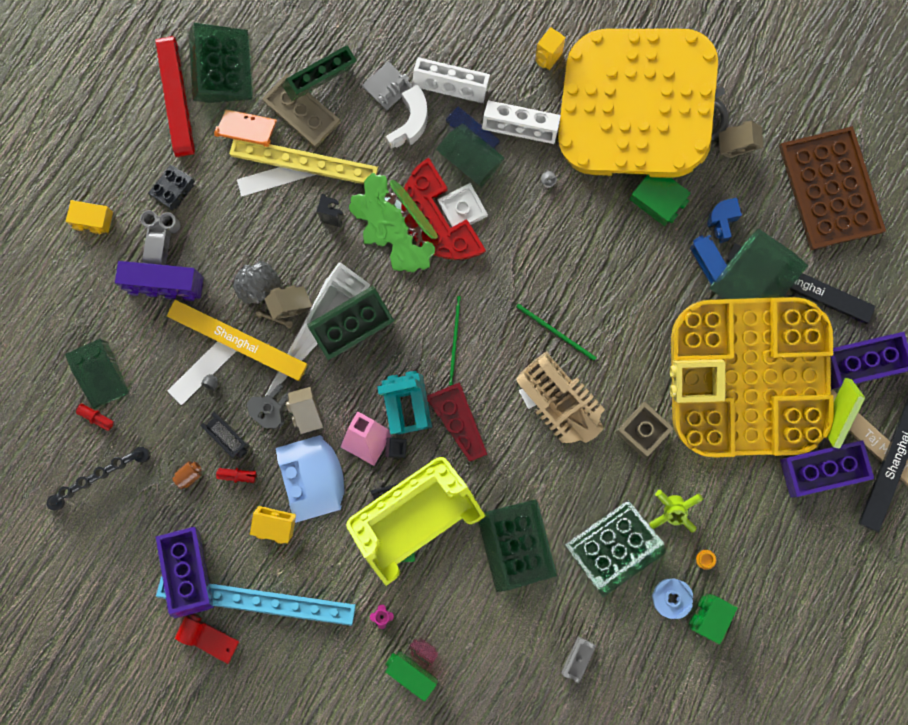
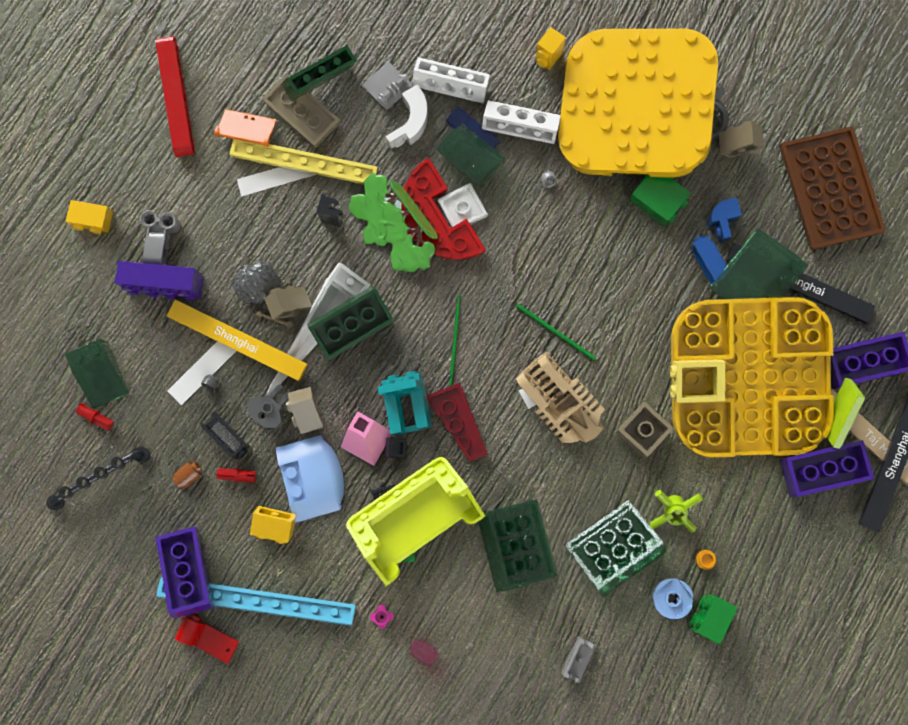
black hinge [148,165,195,210] -> none
clear green slope [189,23,253,103] -> none
green brick [385,650,438,702] -> none

